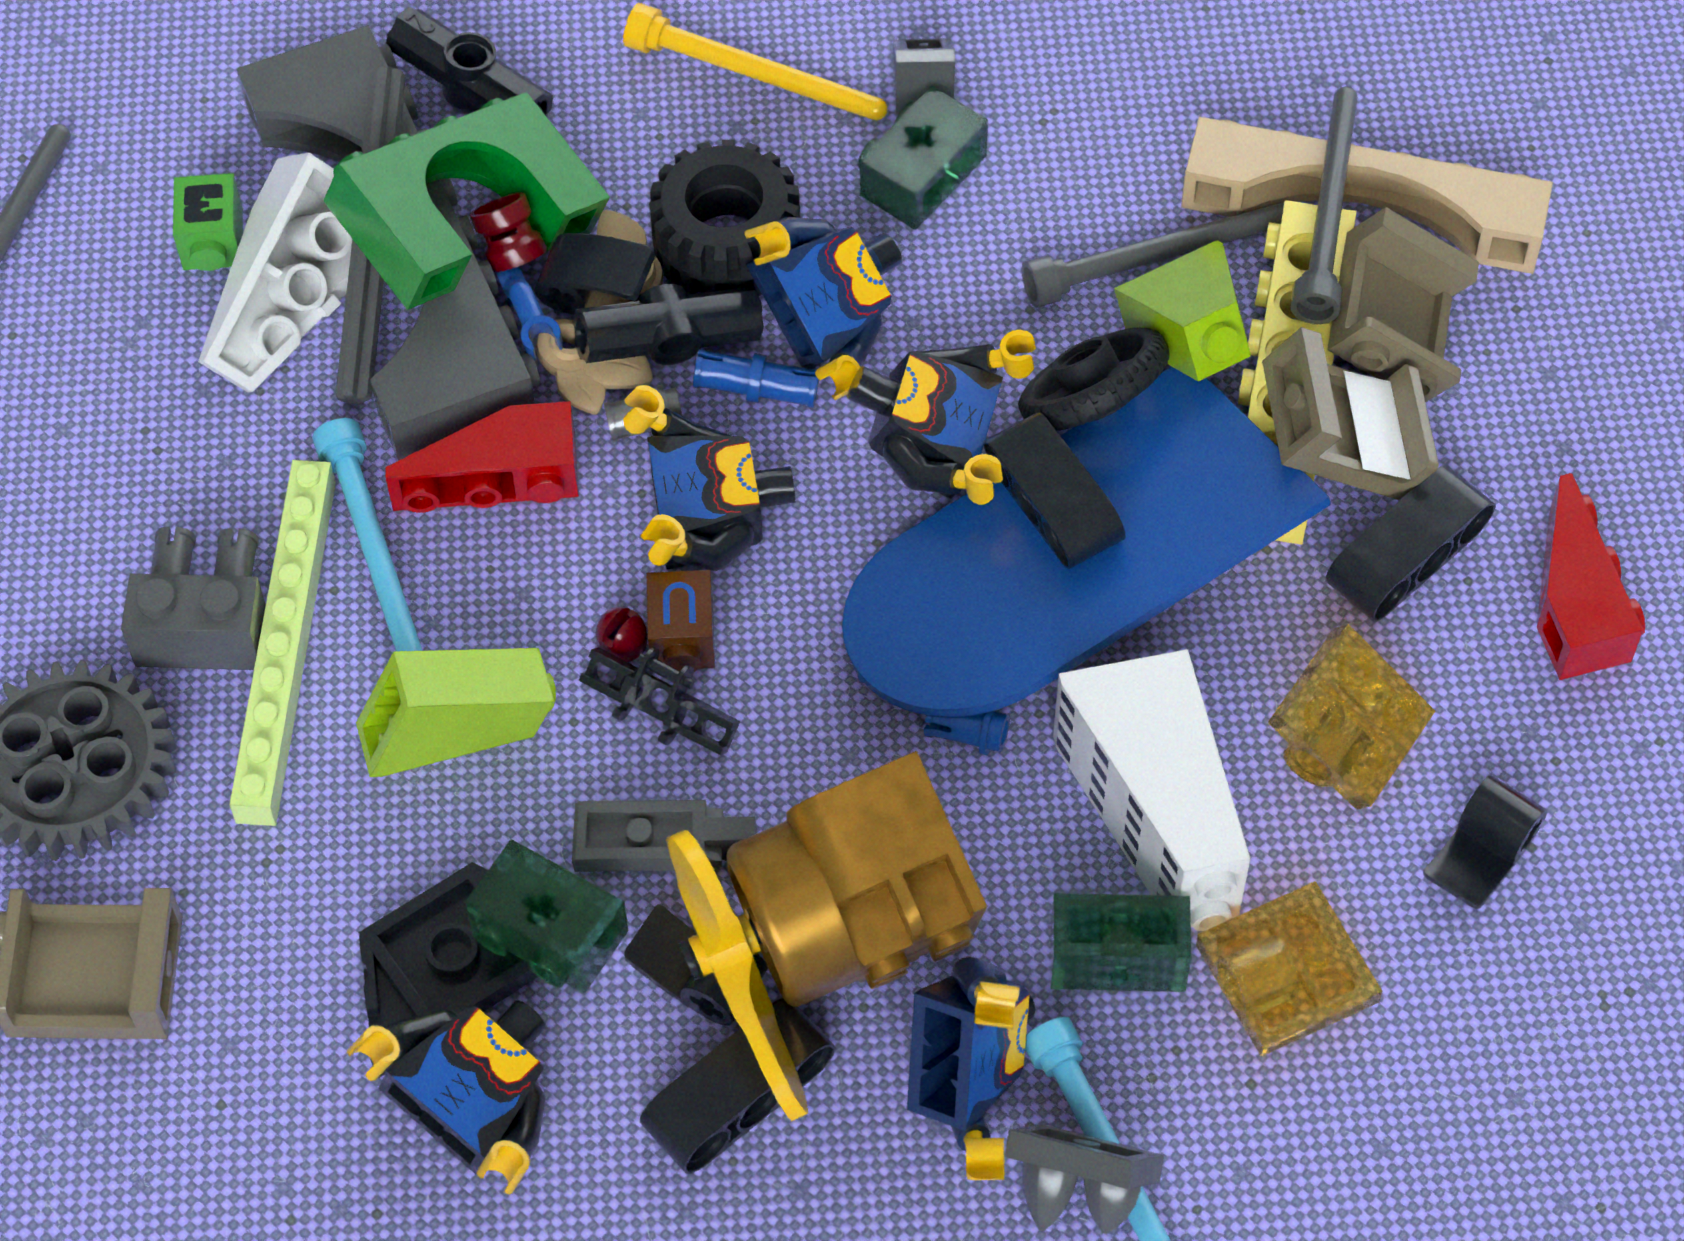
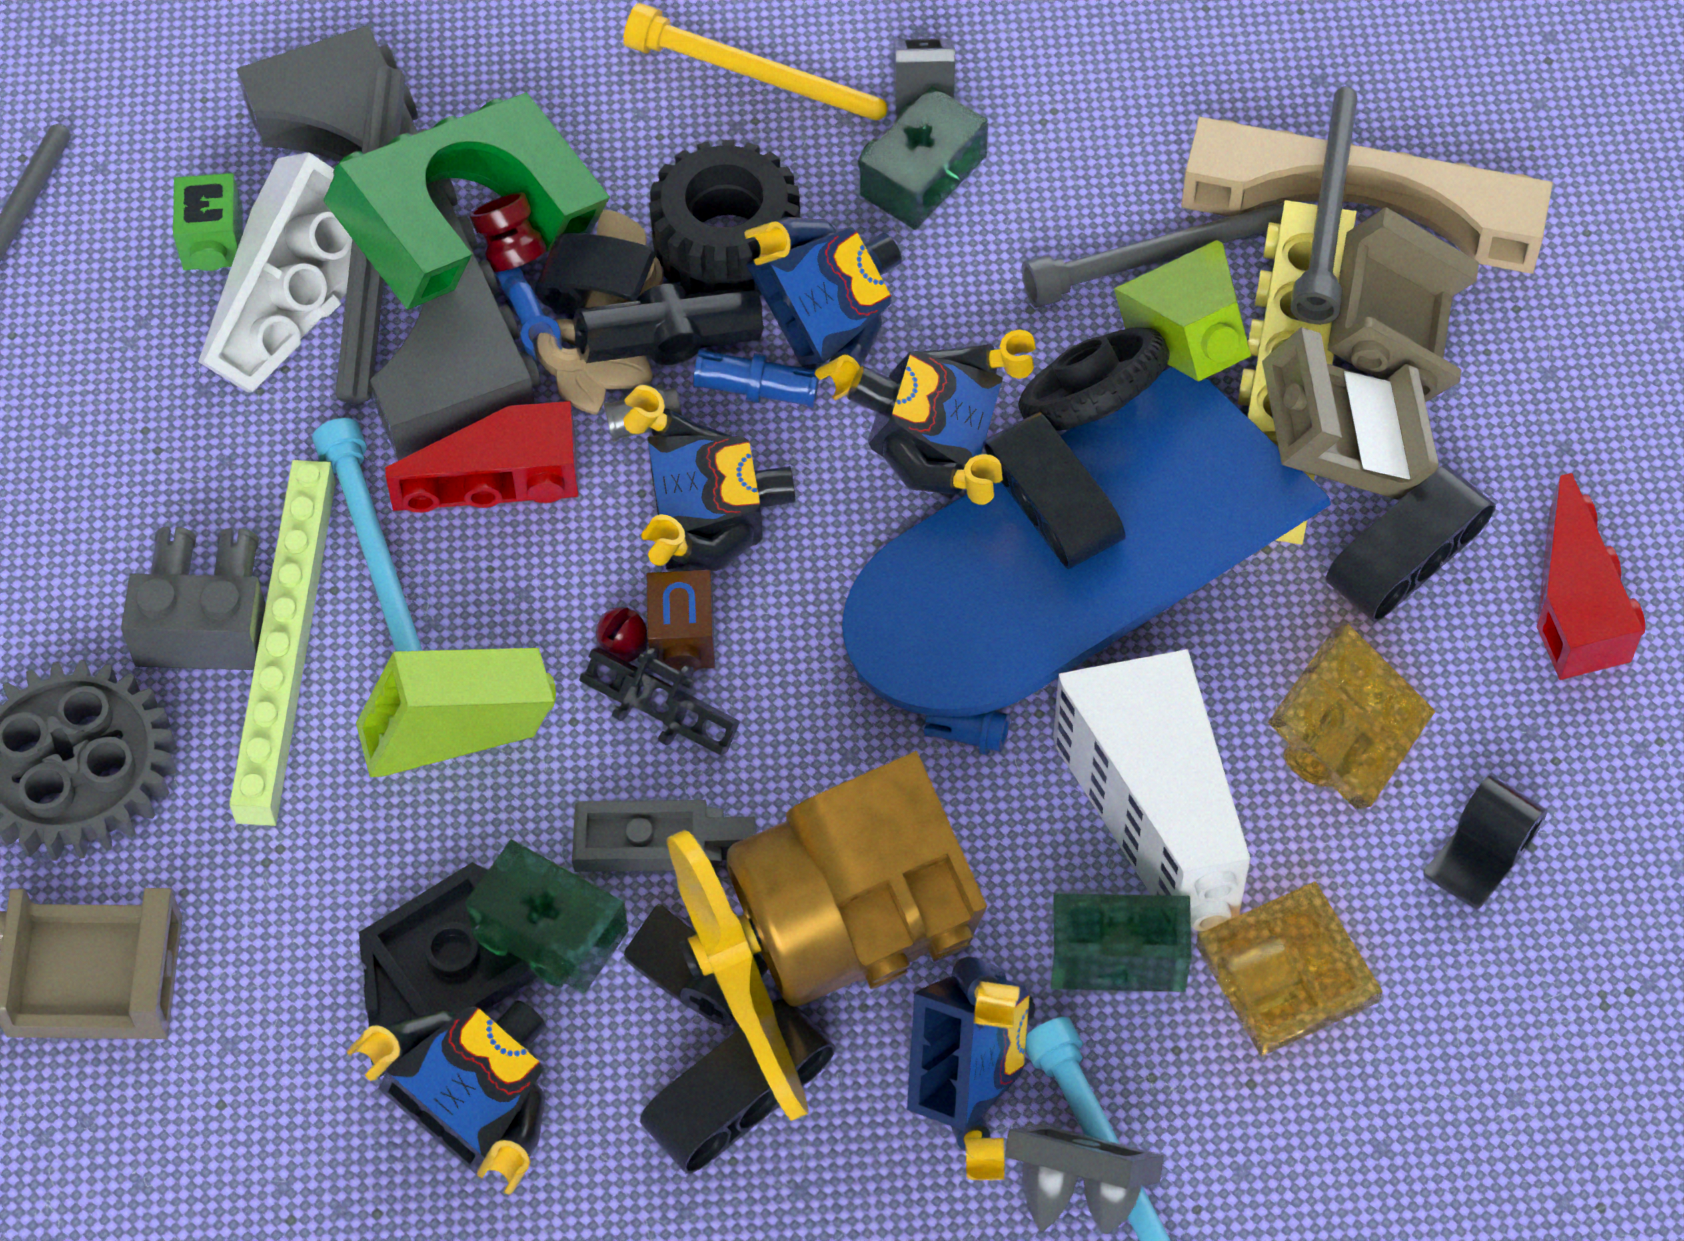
black piece [386,6,553,116] -> none

